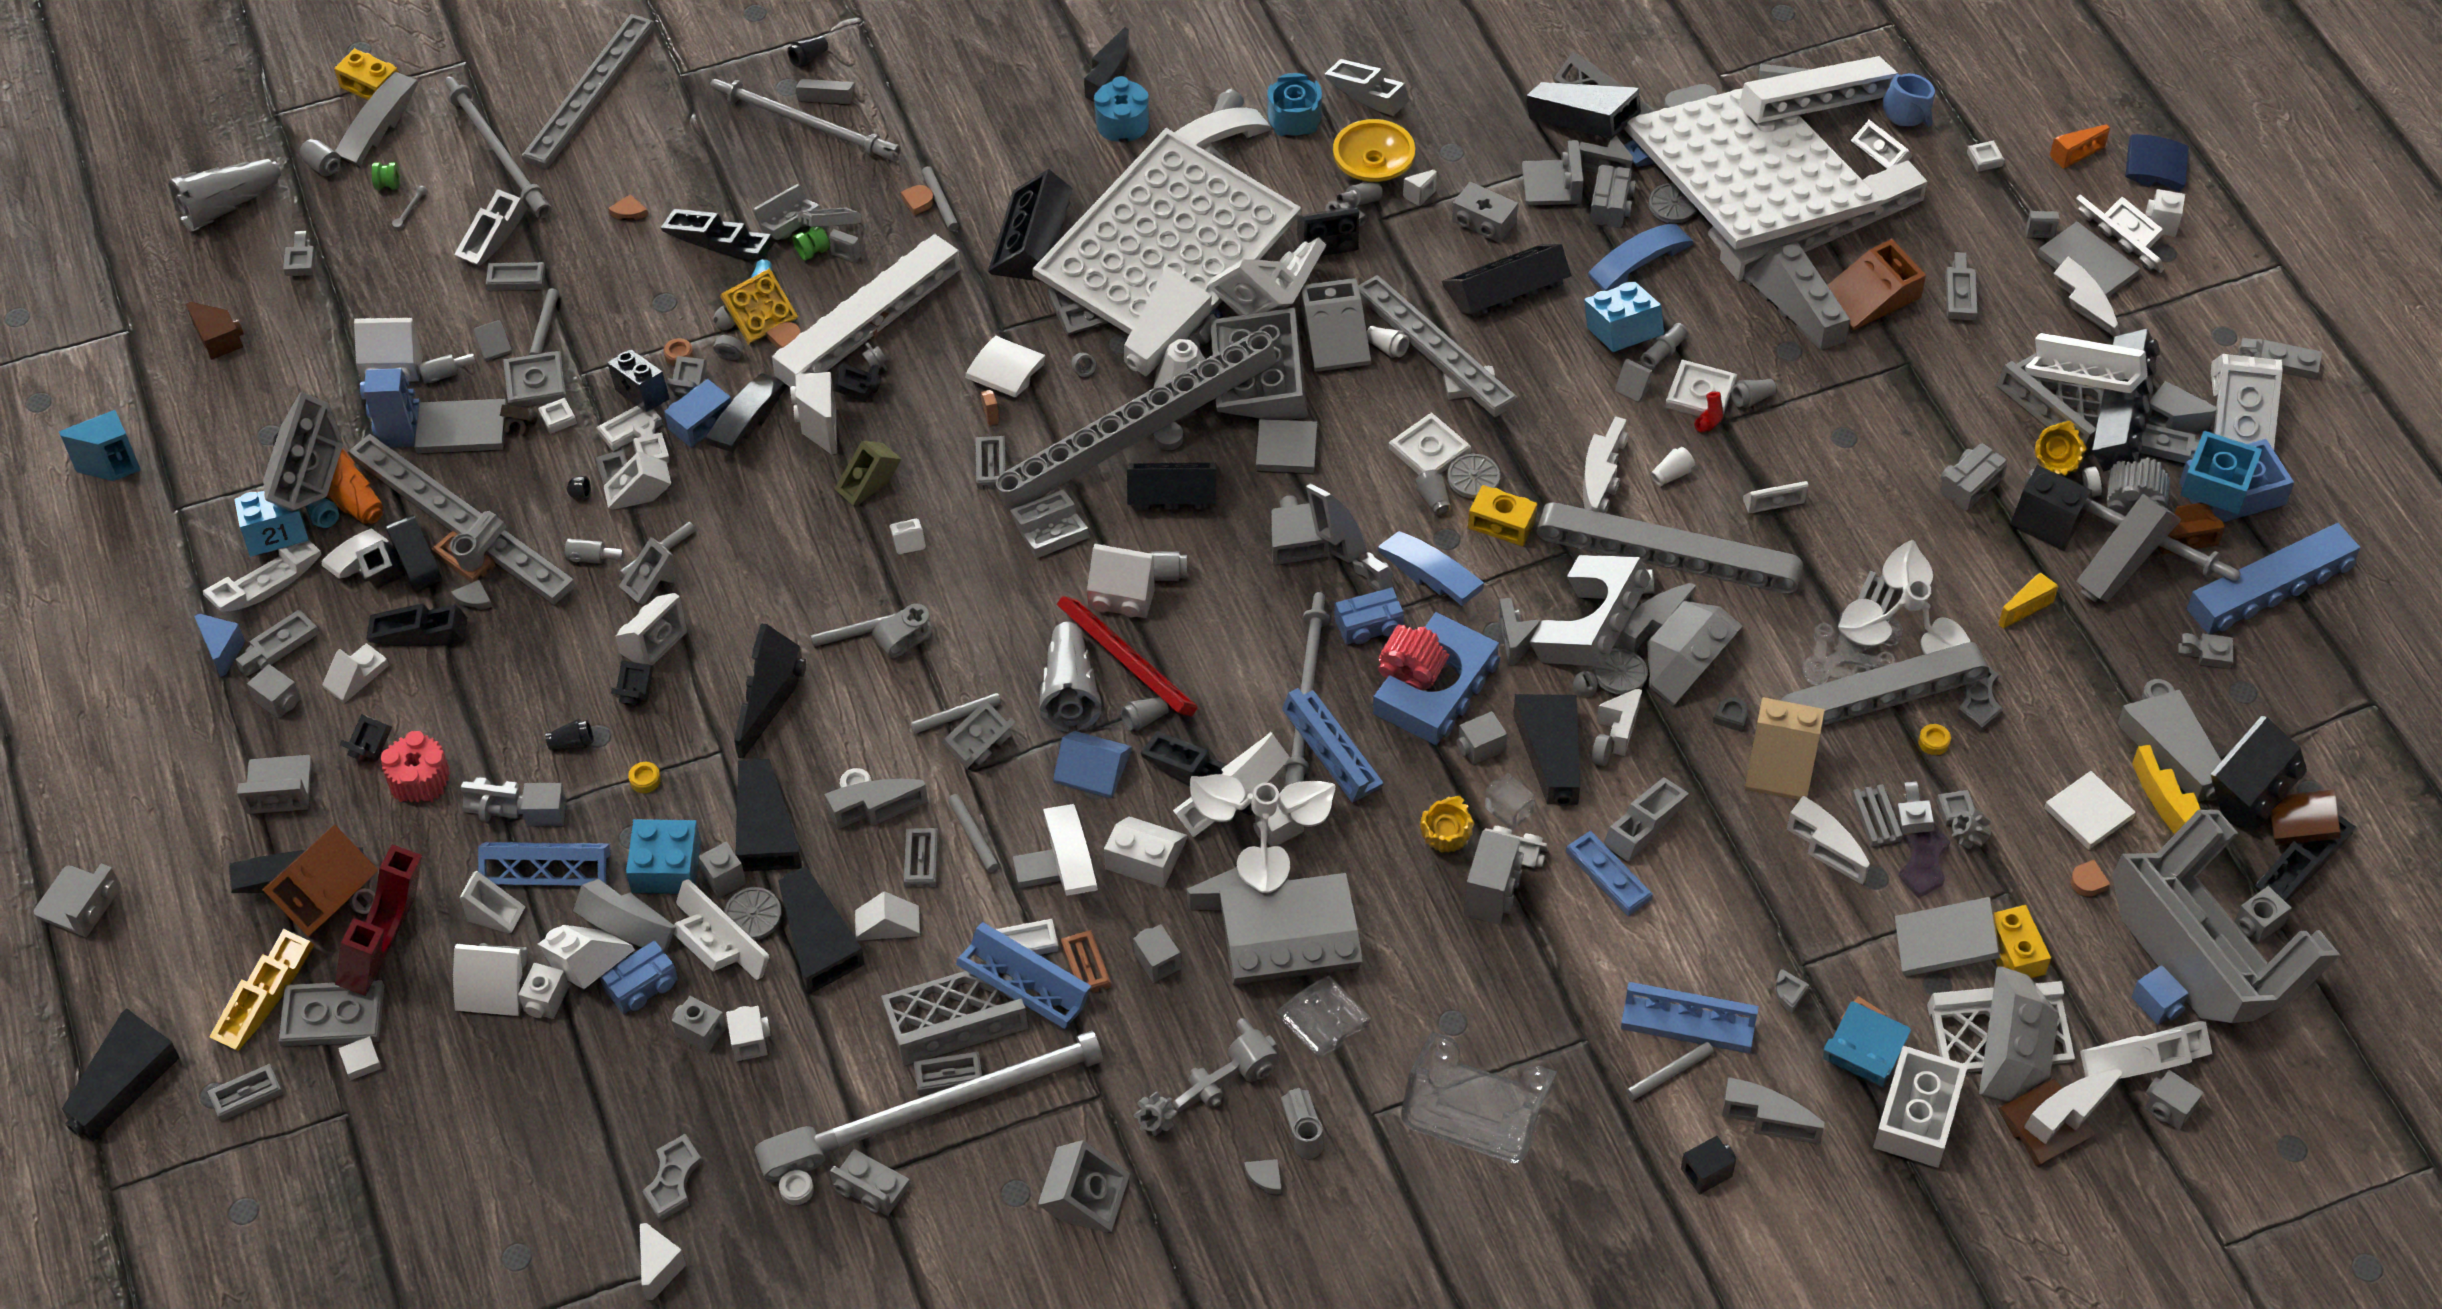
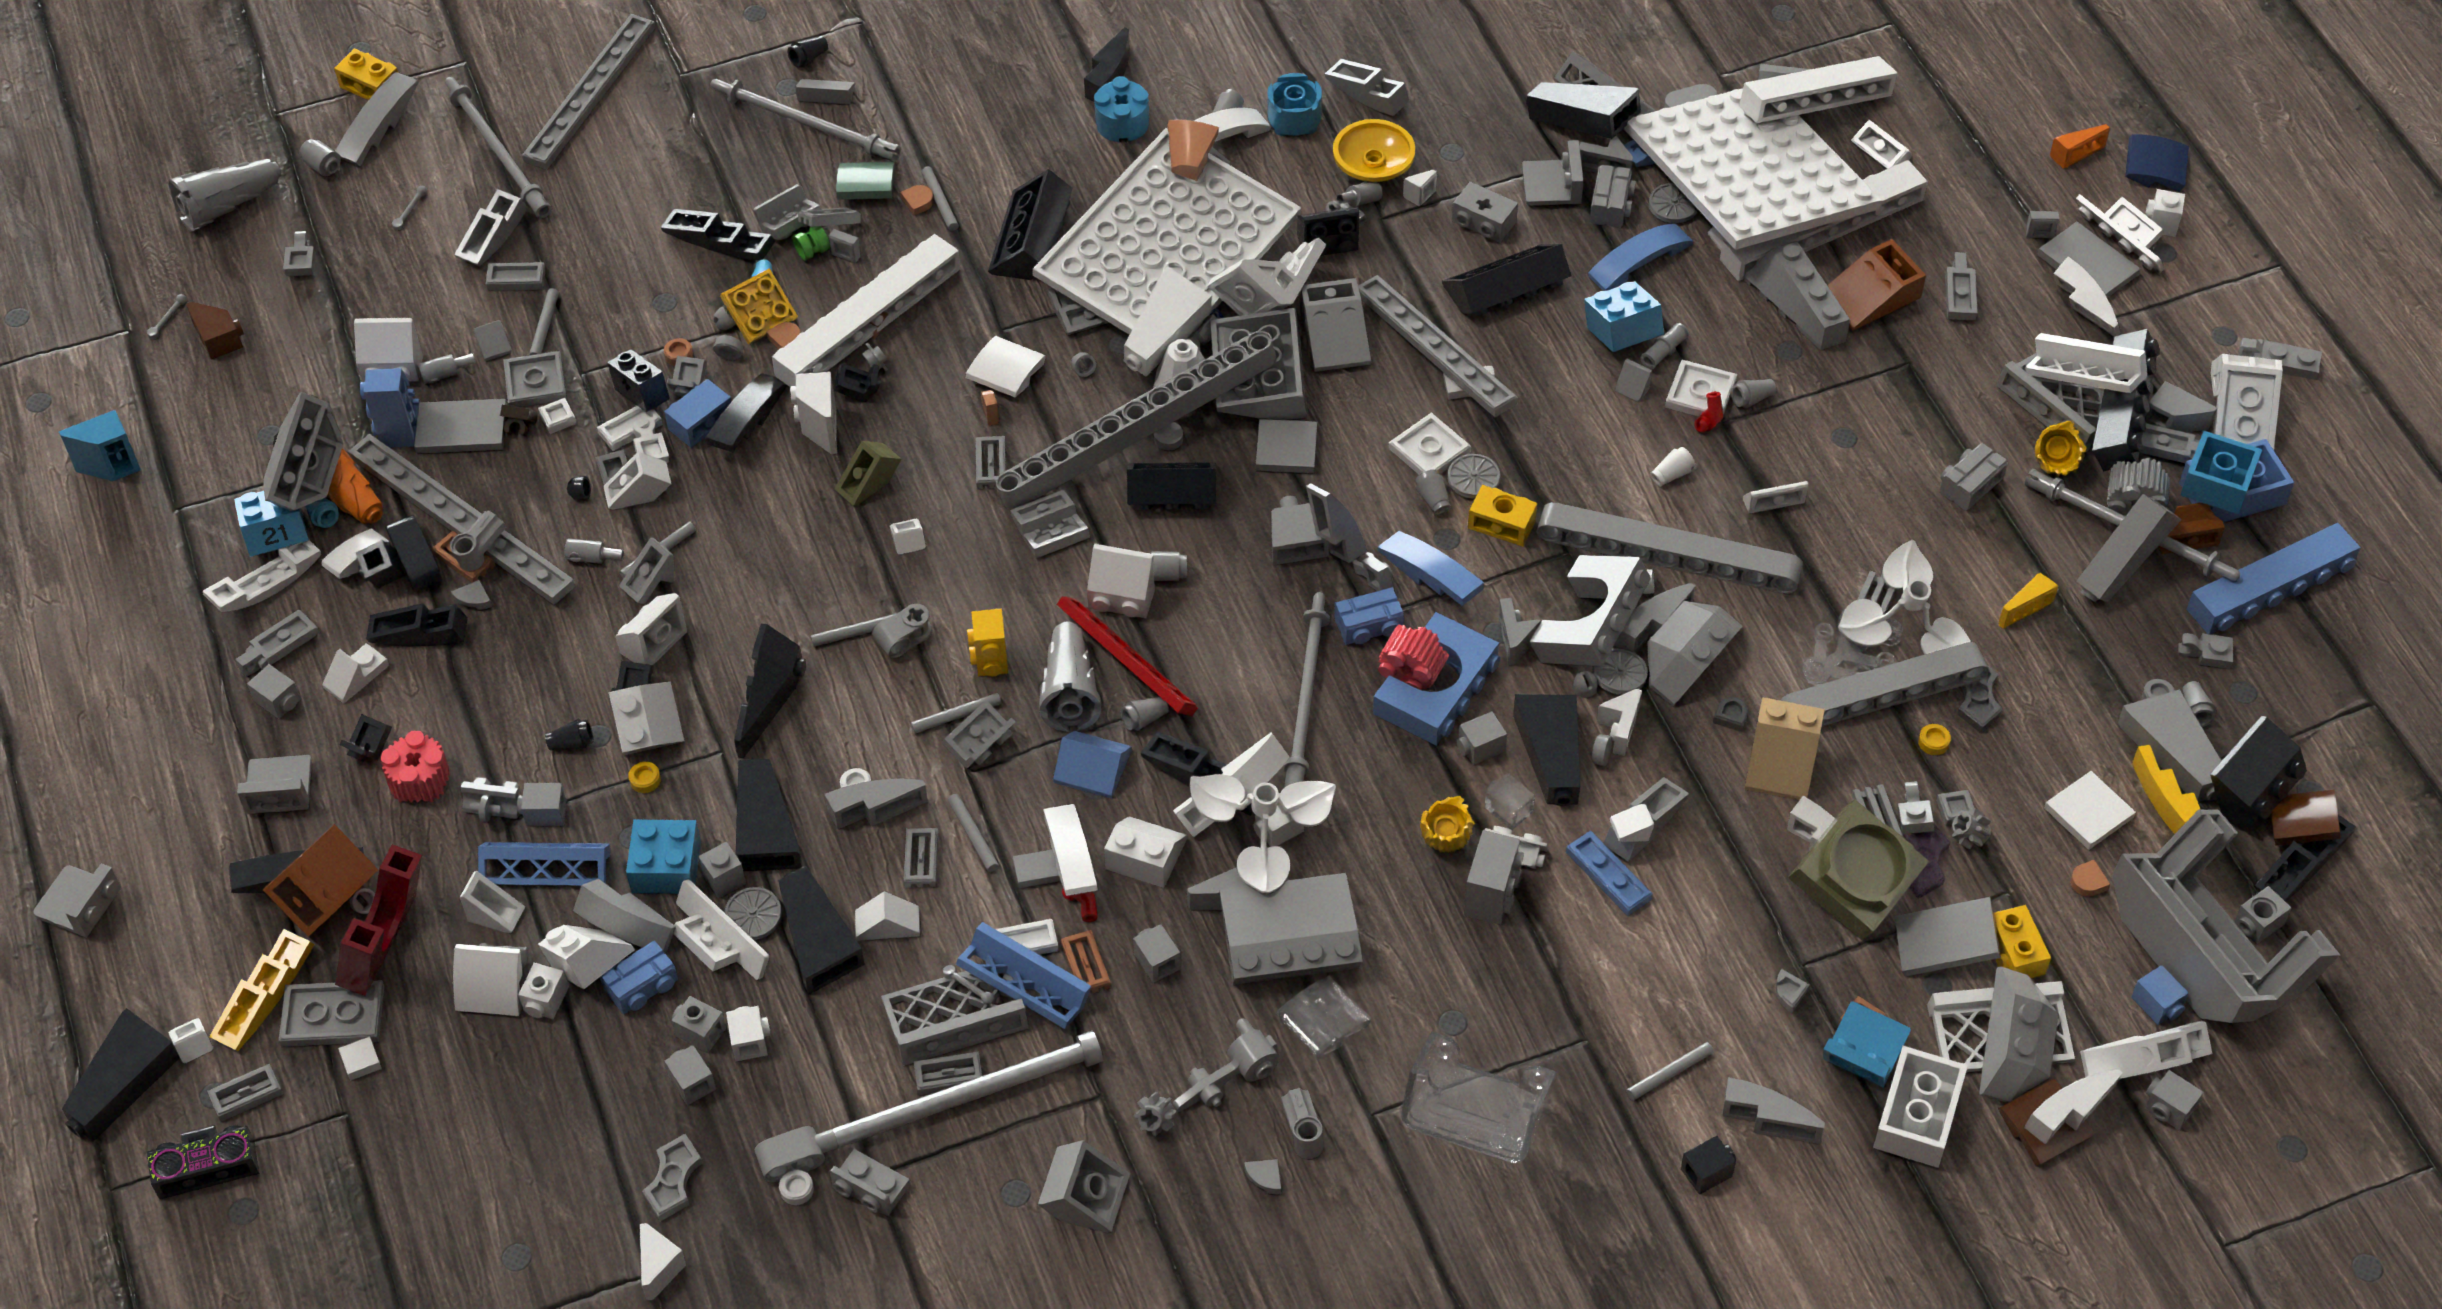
medium blue slope [194,614,245,677] -> none
bright green wheel [372,162,400,190] -> none
nougat tile [608,194,648,220] -> none
medium blue fence [1282,688,1384,803] -> none
white cone [1367,326,1409,358] -> none
white slope [1583,416,1629,513] -> none
medium blue fence [1621,982,1759,1054] -> none
medium blue helmet [1883,73,1935,128] -> none
white tile [1967,140,2004,172] -> none
black slope [2010,465,2092,551] -> none
white tile [2082,466,2102,497] -> none
none -> light grey hinge [147,294,187,339]
none -> black piece [147,1125,260,1200]
none -> white slope [168,1018,213,1063]
none -> white slope [609,681,684,755]
none -> light grey brick [664,1045,716,1106]
none -> sand green slope [836,162,895,200]
none -> light grey hinge [943,965,994,1004]
none -> yellow brick [967,608,1008,677]
none -> red arm [1062,888,1098,922]
none -> nougat slope [1167,120,1219,181]
none -> white slope [1610,804,1654,842]
none -> olive container [1788,799,1929,940]
none -> light grey cone [2183,681,2216,727]

